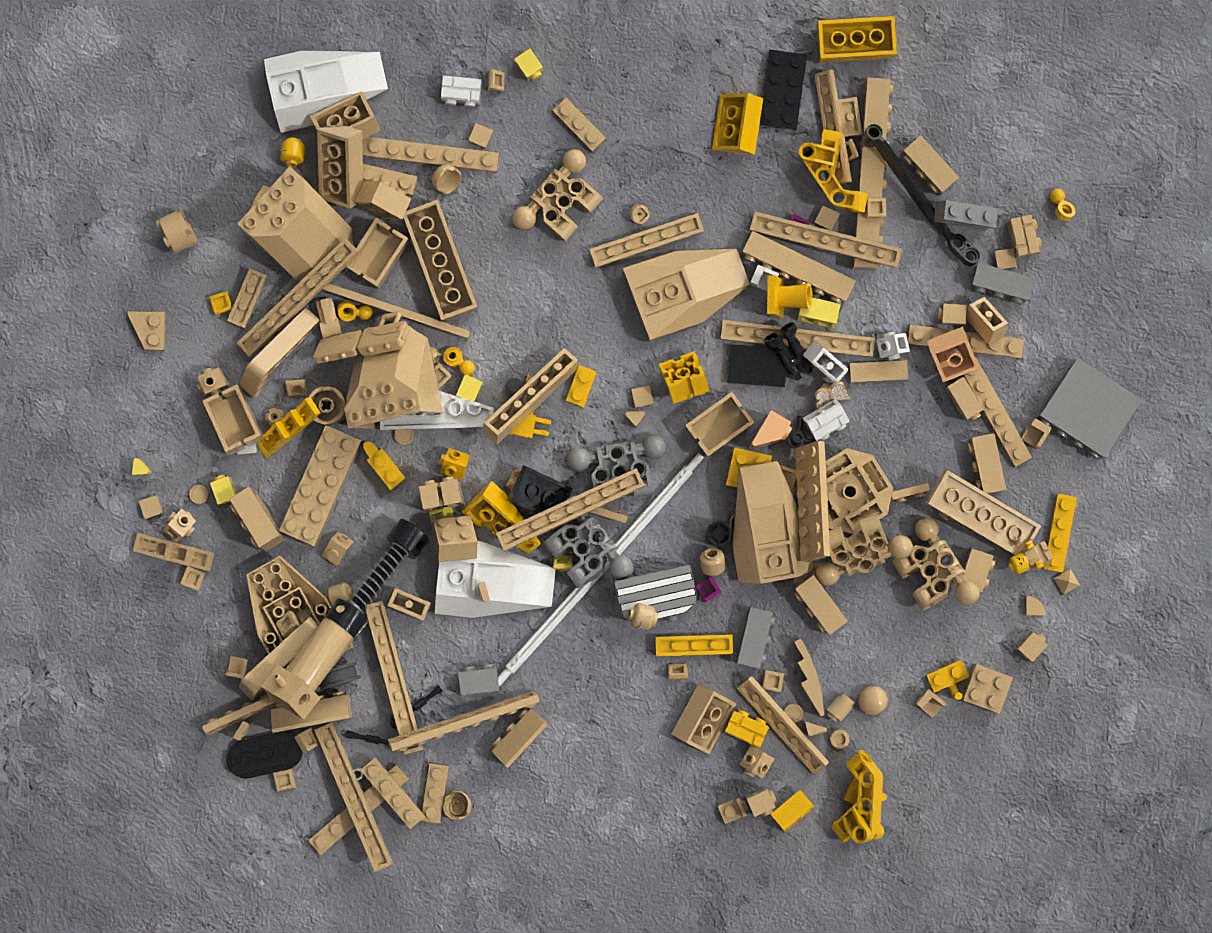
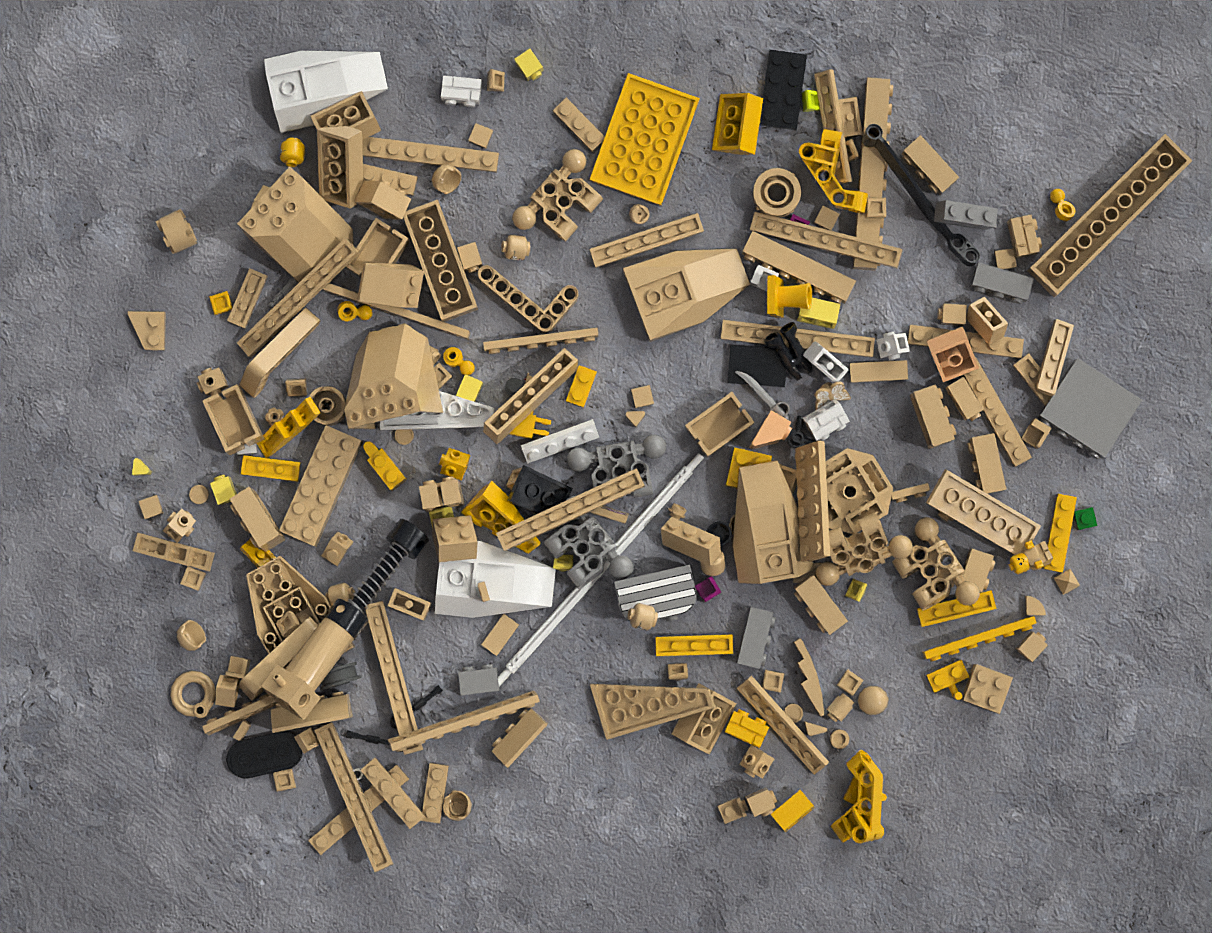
tan piece [313,311,409,364] -> none
tan piece [316,298,342,338] -> none
yellow brick [659,351,710,404] -> none
yellow brick [817,16,897,63] -> none
tan panel [914,689,946,717] -> none
none -> tan piece [170,671,216,718]
none -> tan hair [177,620,206,651]
none -> tan brick [215,675,239,707]
none -> yellow plate [240,539,276,568]
none -> yellow plate [241,455,301,482]
none -> tan slope [357,263,424,308]
none -> tan brick [457,242,483,273]
none -> tan beam [478,265,579,333]
none -> tan tile [481,614,519,656]
none -> tan plate [483,328,598,354]
none -> tan head [501,235,530,261]
none -> white plate [521,419,599,464]
none -> yellow plate [589,73,700,206]
none -> tan wing [590,684,715,740]
none -> tan brick [661,517,721,566]
none -> tan plate [668,503,687,520]
none -> light grey sword [735,371,790,420]
none -> tan piece [753,168,801,218]
none -> neon yellow slope [802,90,820,112]
none -> tan tile [837,669,863,696]
none -> light yellow slope [845,579,867,602]
none -> tan piece [909,384,956,449]
none -> yellow plate [916,590,997,627]
none -> yellow plate [922,616,1037,662]
none -> tan plate [1013,353,1052,406]
none -> tan brick [1027,134,1192,297]
none -> tan plate [1035,319,1074,396]
none -> green plate [1074,507,1098,530]

